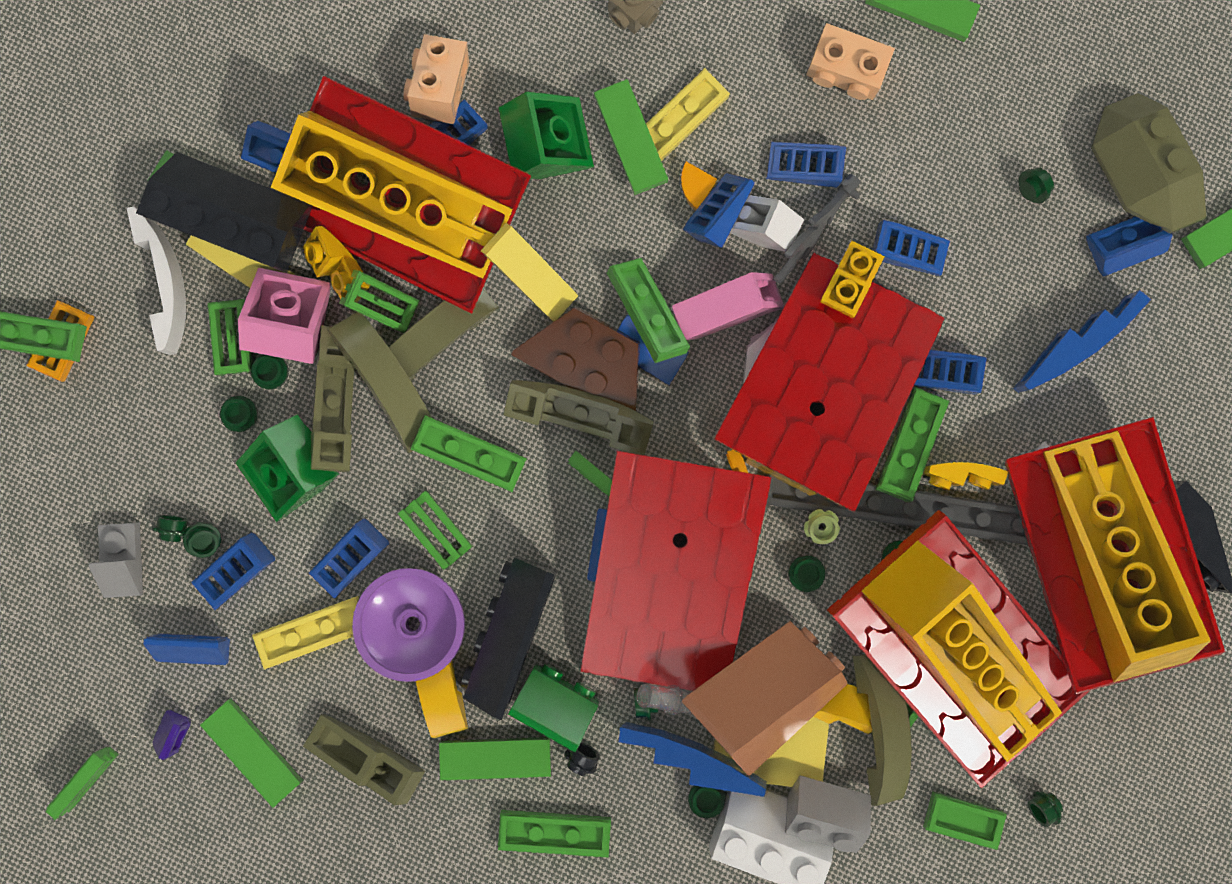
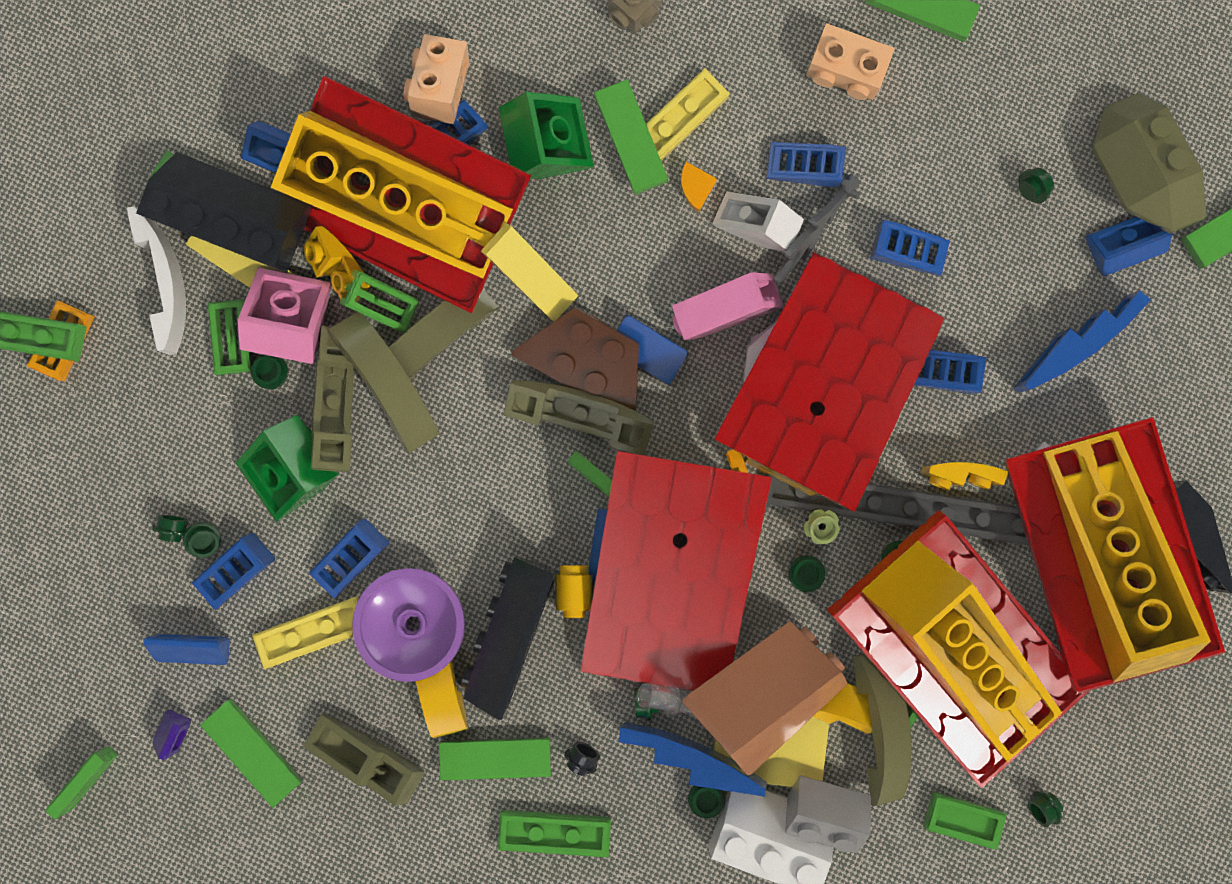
light grey slope [89,523,143,598] -> none
dark green plate [220,396,258,432] -> none
bright green tile [398,490,473,570] -> none
bright green tile [410,415,527,492] -> none
green slope [508,663,599,752] -> none
bright green tile [607,258,690,363] -> none
blue slope [683,173,755,248] -> none
yellow slope [820,240,885,318] -> none
bright green tile [875,387,949,503] -> none
none -> yellow brick [556,565,593,618]

